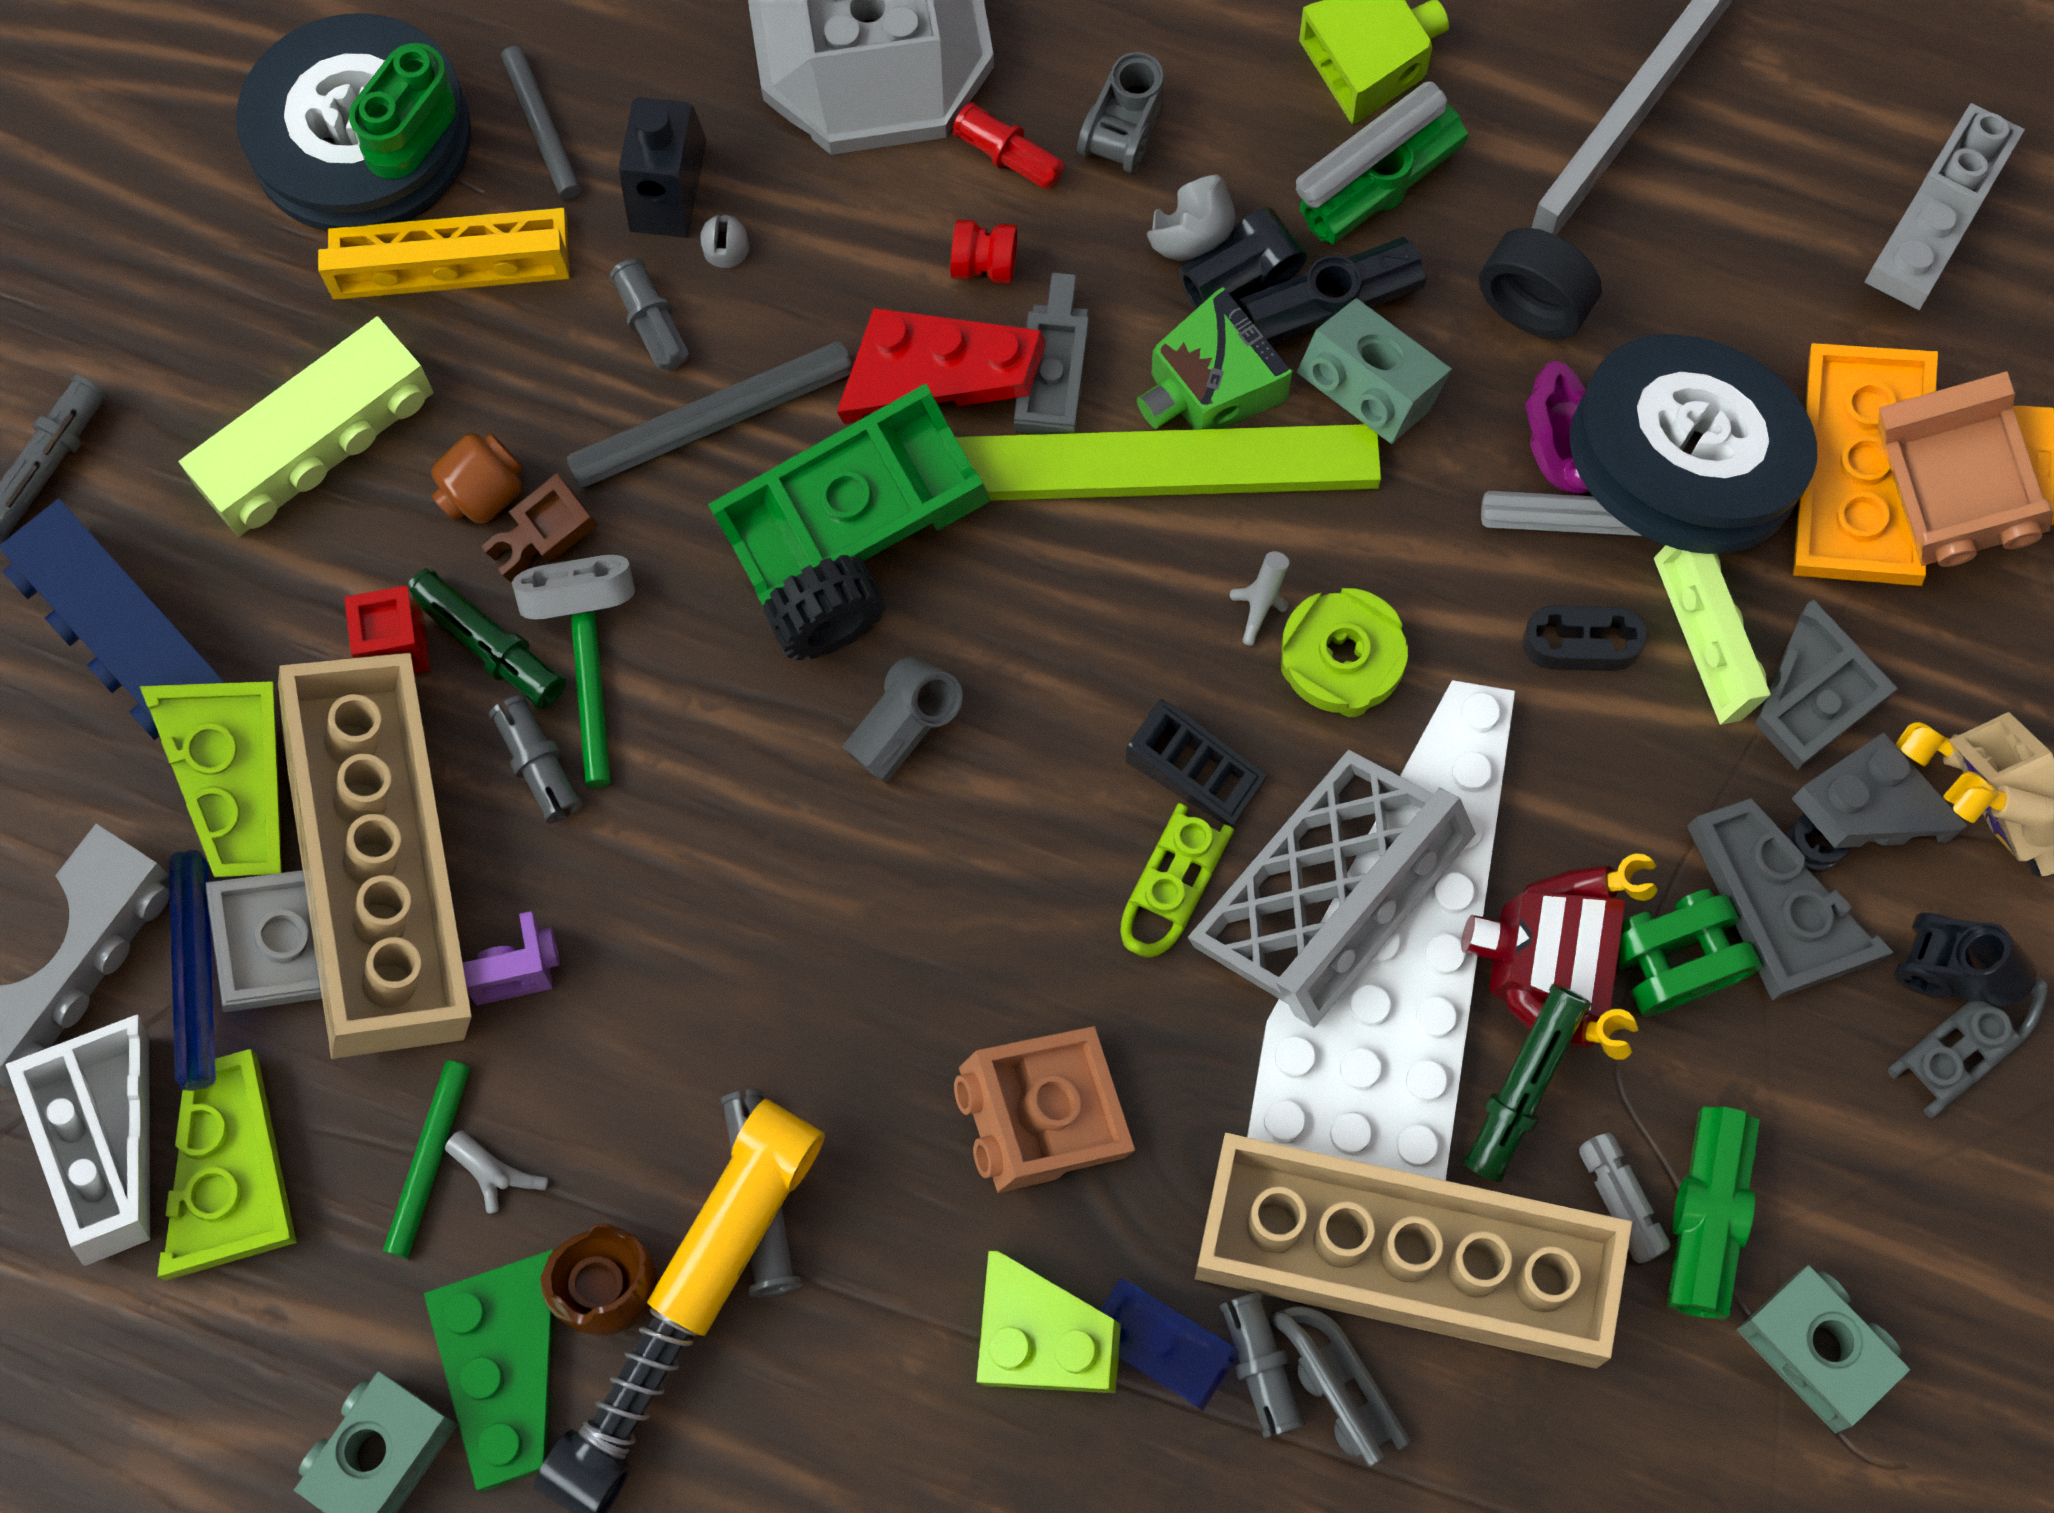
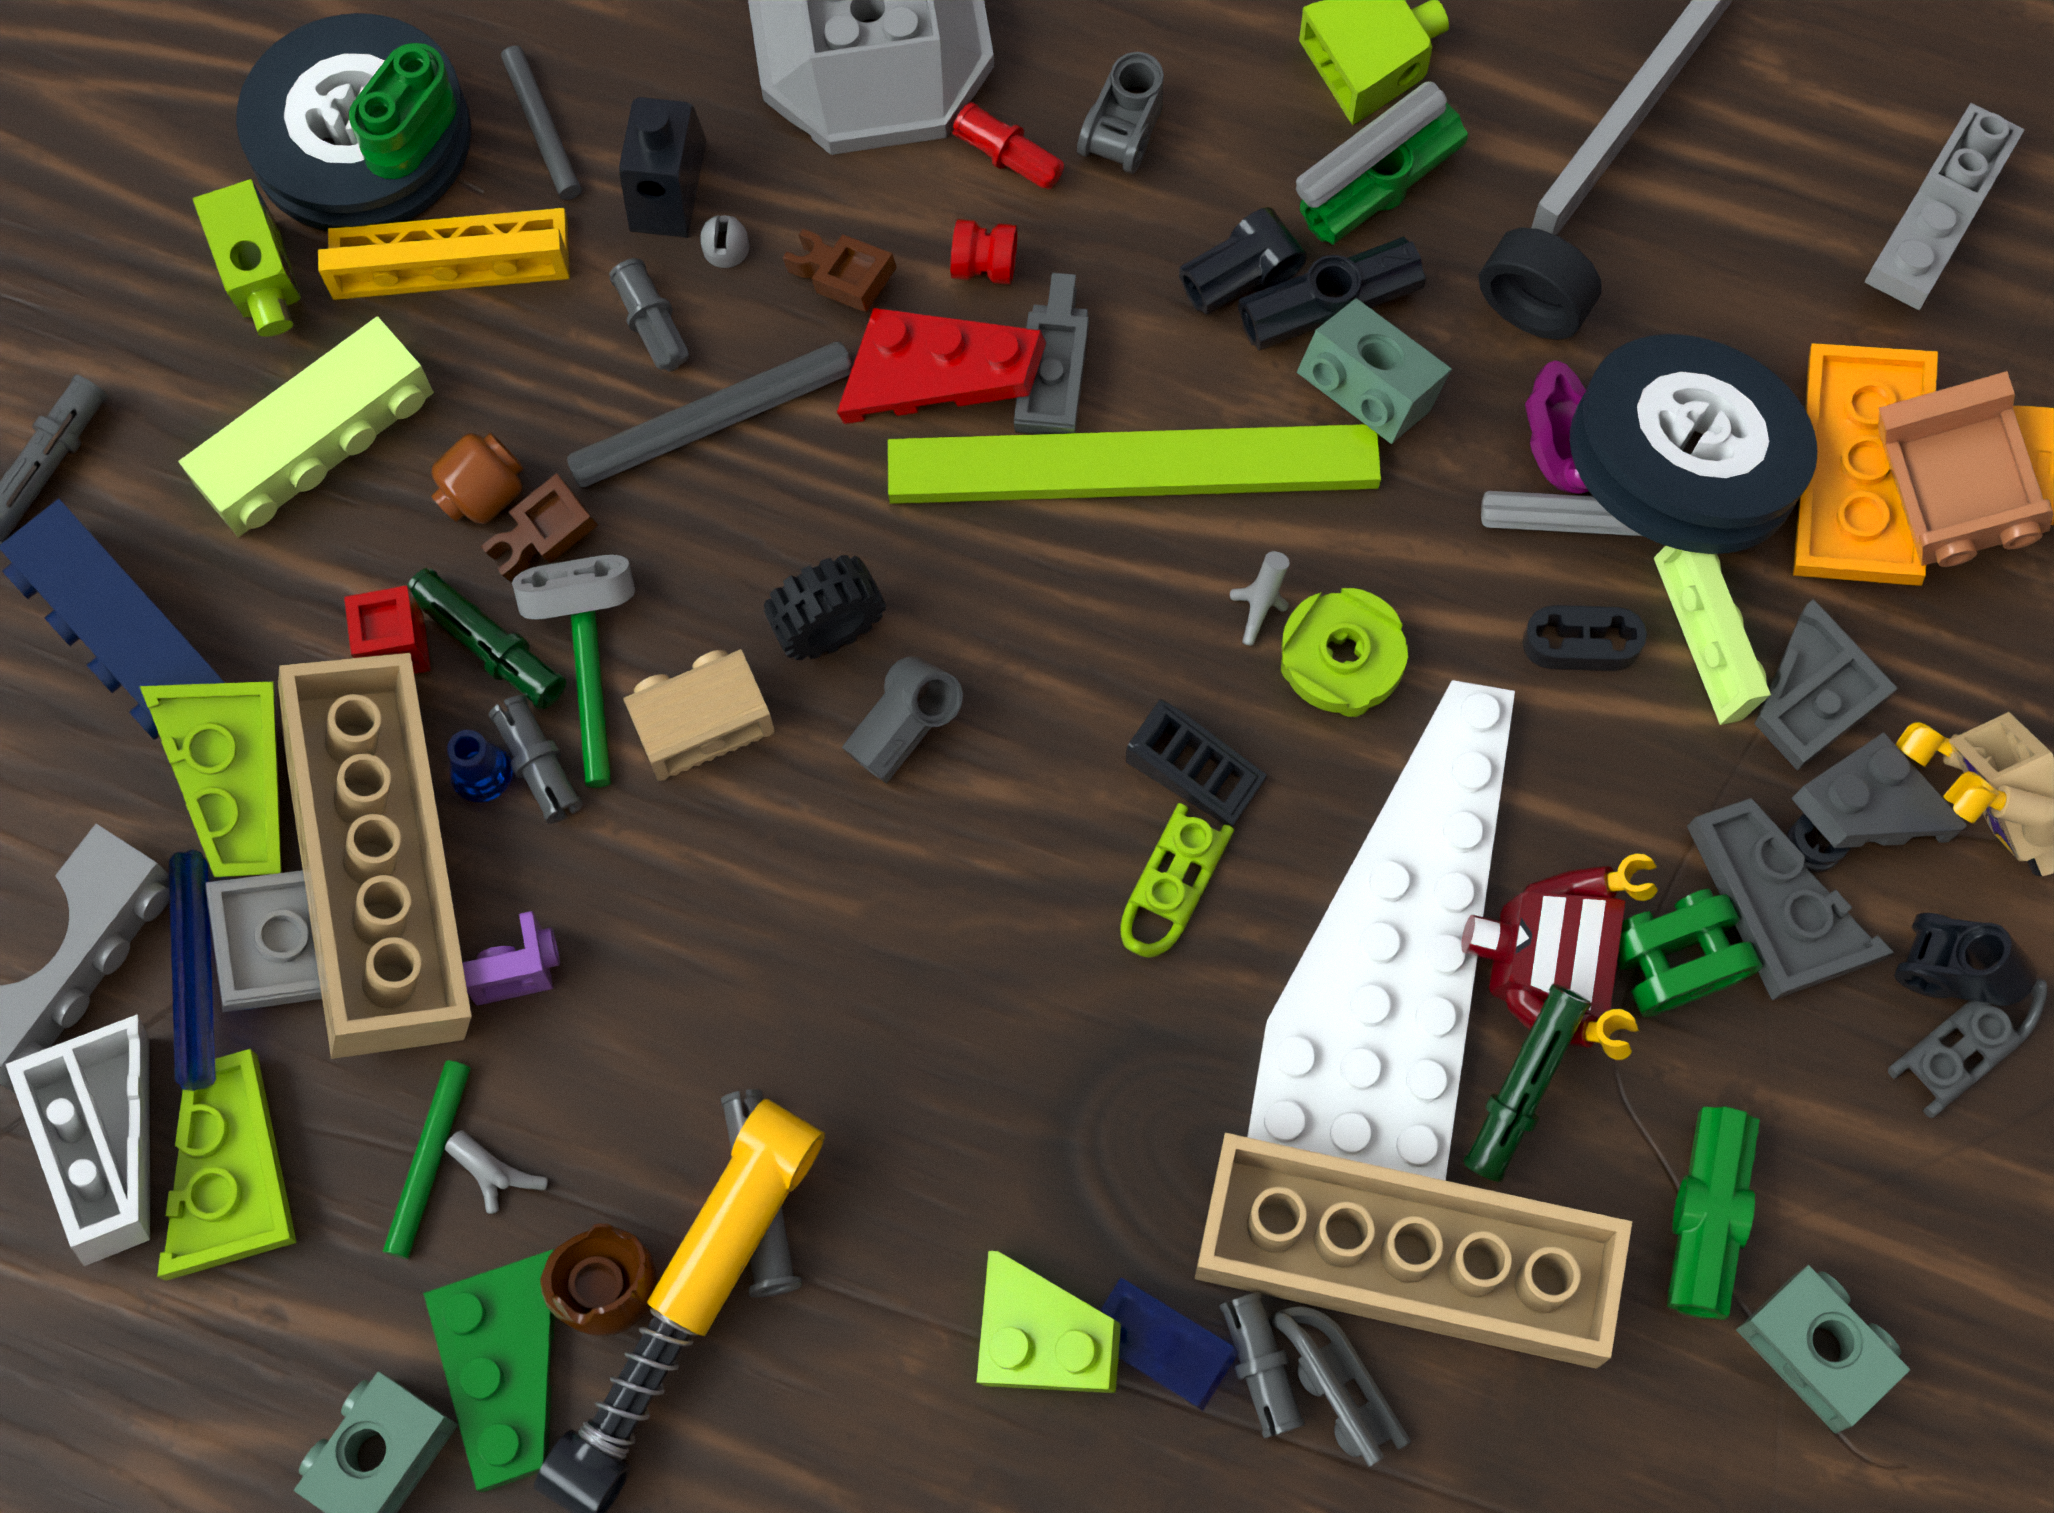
green piece [708,383,991,609] -> none
nougat plate [954,1026,1135,1193] -> none
bright green torso [1136,287,1292,430] -> none
light grey hair [1146,174,1235,261] -> none
light grey fence [1188,750,1476,1028] -> none
light grey axle [1579,1133,1670,1263] -> none
none -> lime torso [192,179,301,337]
none -> clear blue cone [447,730,513,802]
none -> tan brick [623,649,775,781]
none -> reddish brown plate [782,229,897,312]

